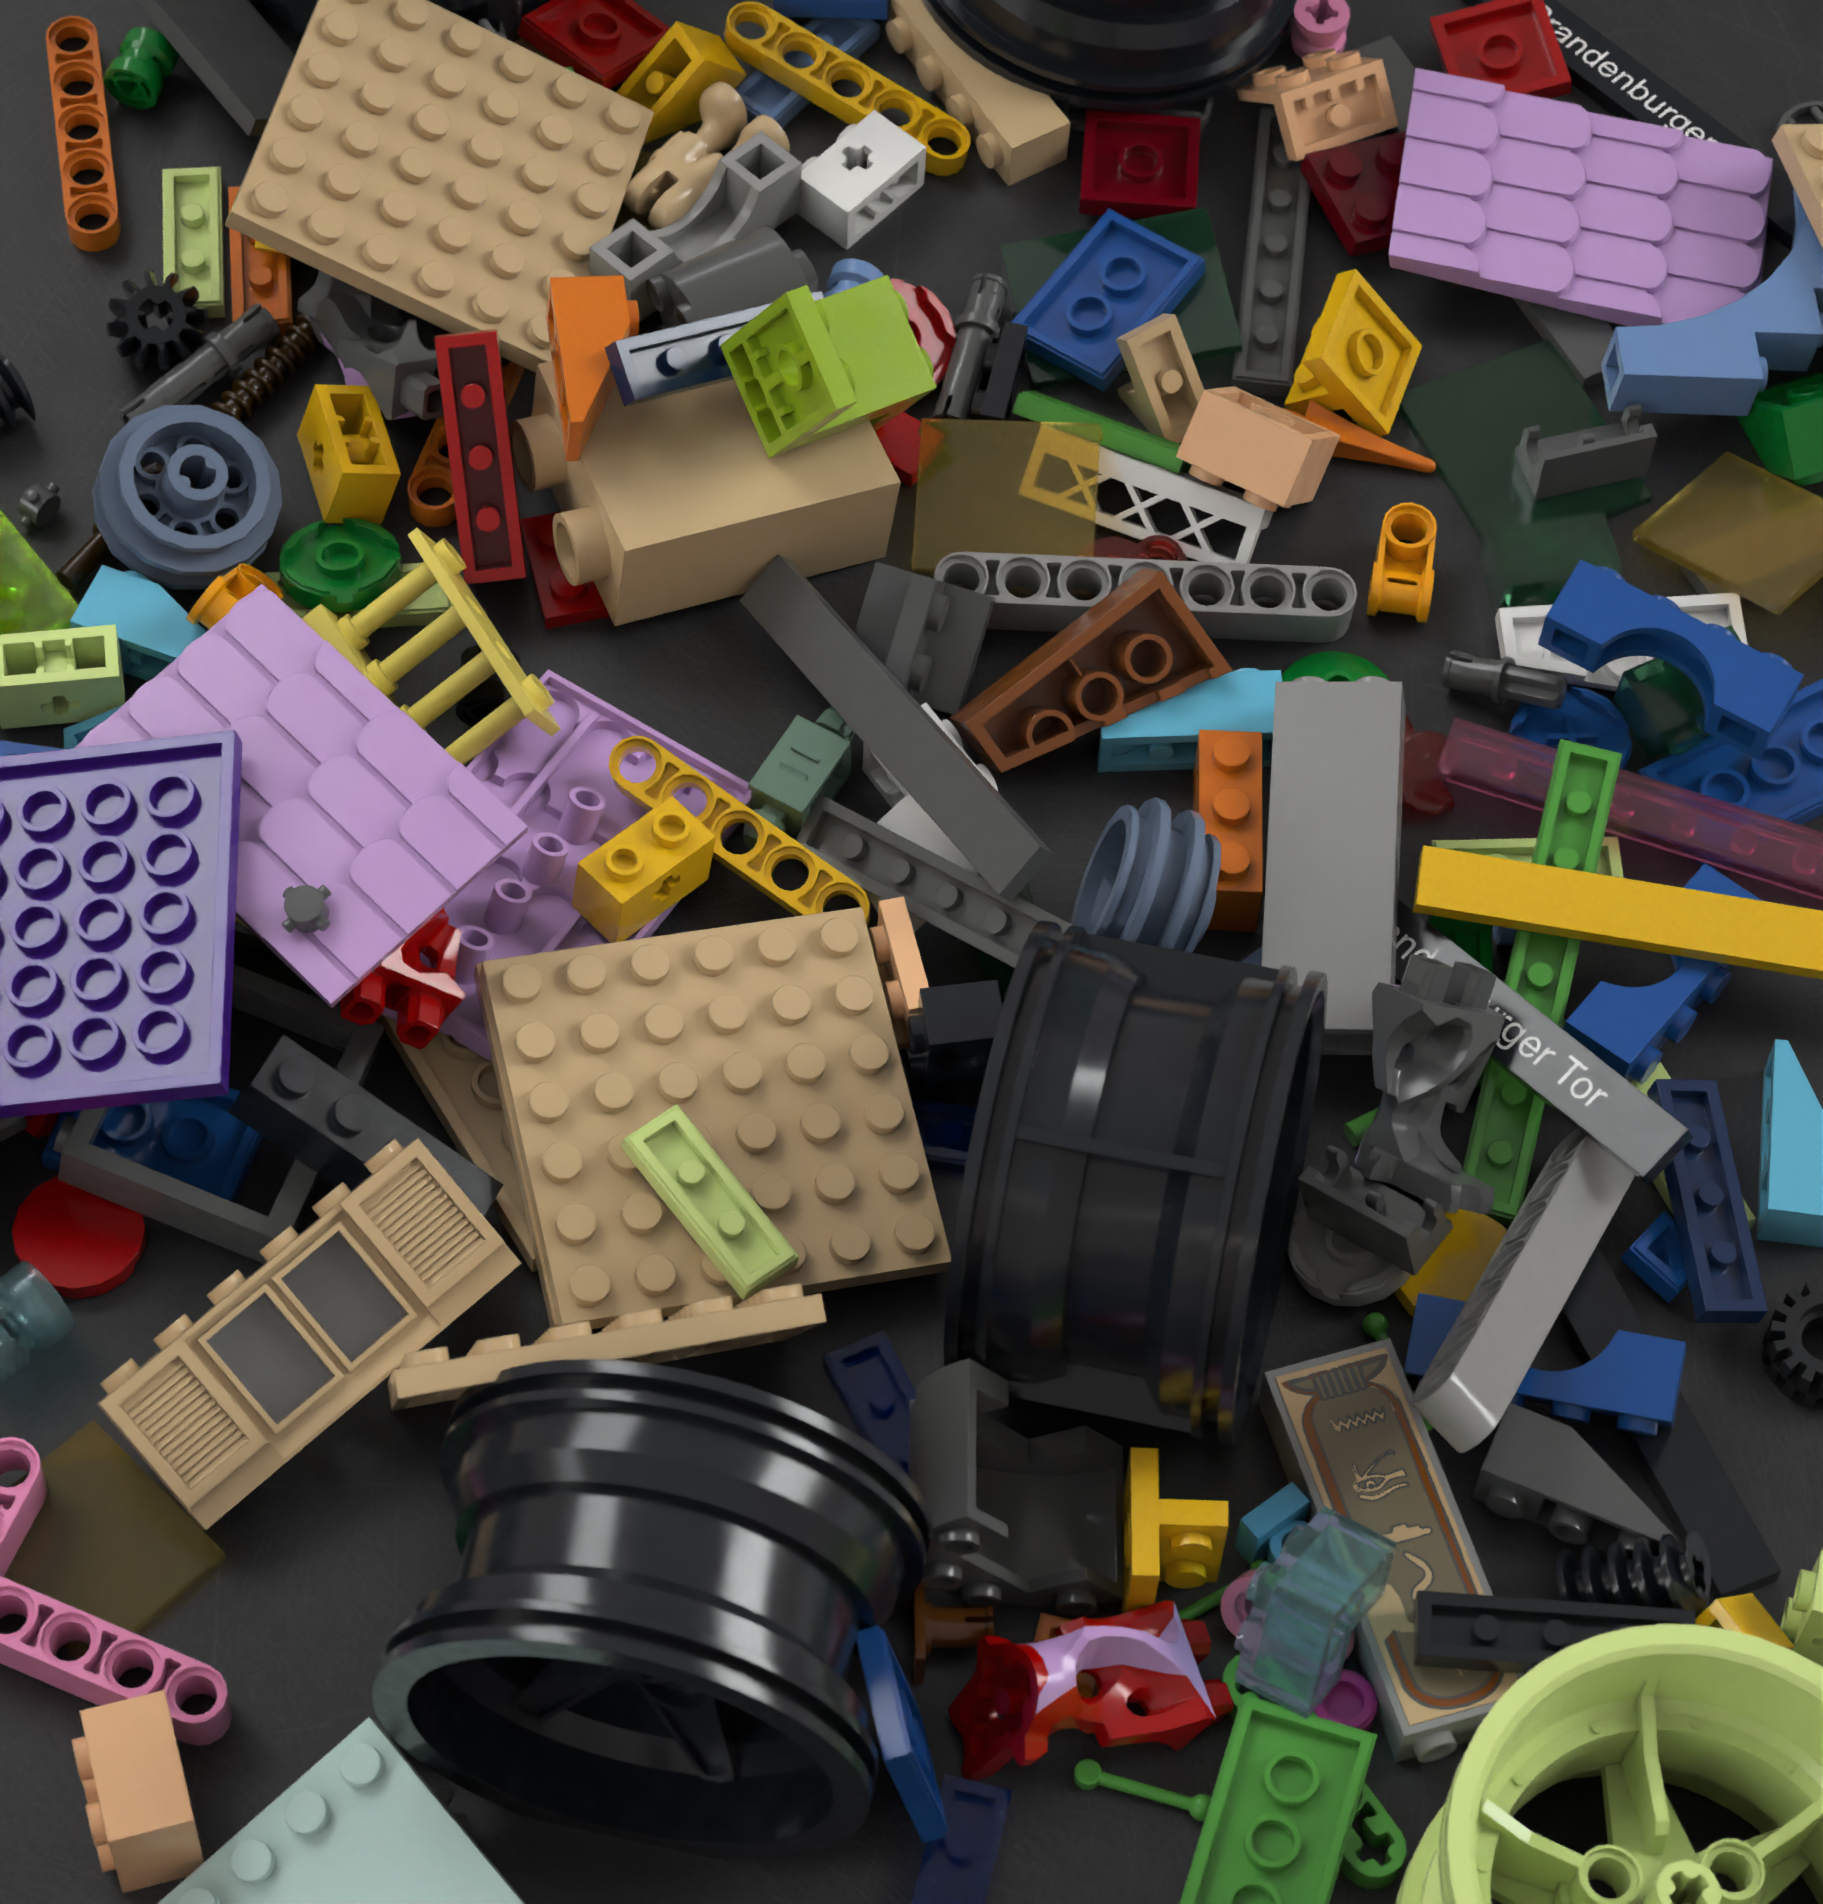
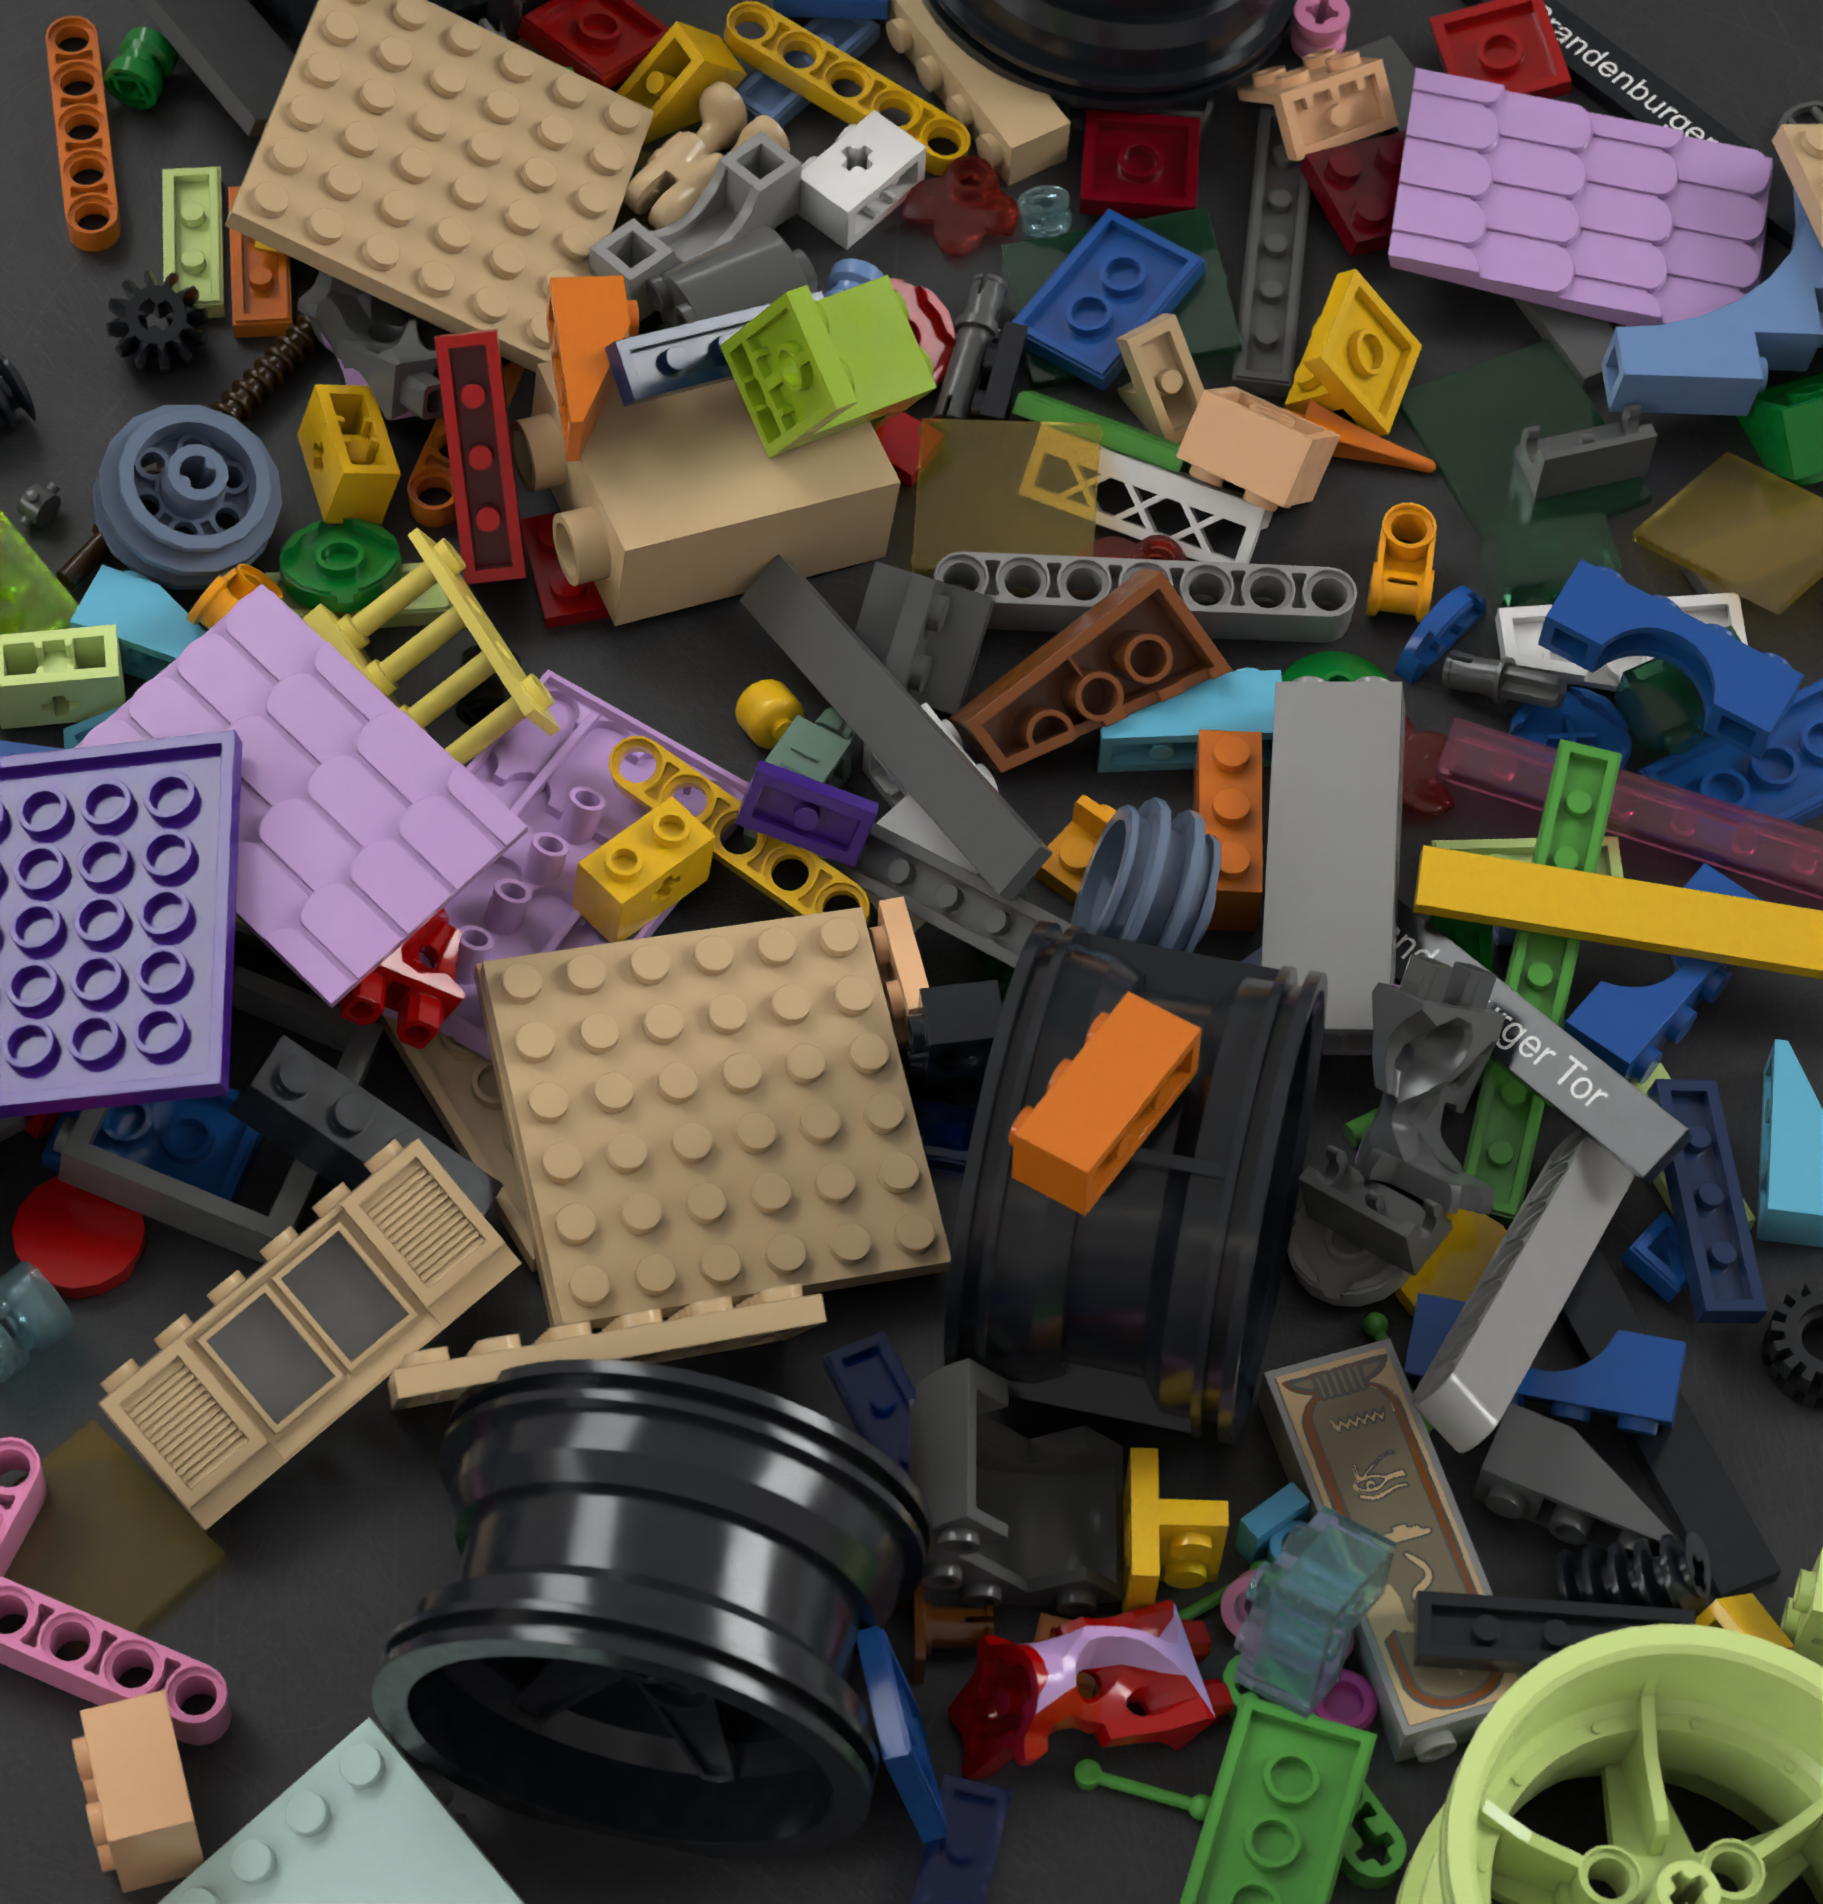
dark grey pin [118,303,280,425] -> none
dark grey piece [282,885,331,933] -> none
yellowish green tile [621,1104,799,1301] -> none
none -> yellow piece [735,679,805,749]
none -> dark purple tile [735,759,879,867]
none -> clear red plate [902,155,1019,257]
none -> orange brick [1008,991,1201,1216]
none -> clear light blue bush [1017,185,1073,238]
none -> light orange bracket [1034,795,1116,905]
none -> blue tile [1394,585,1487,684]

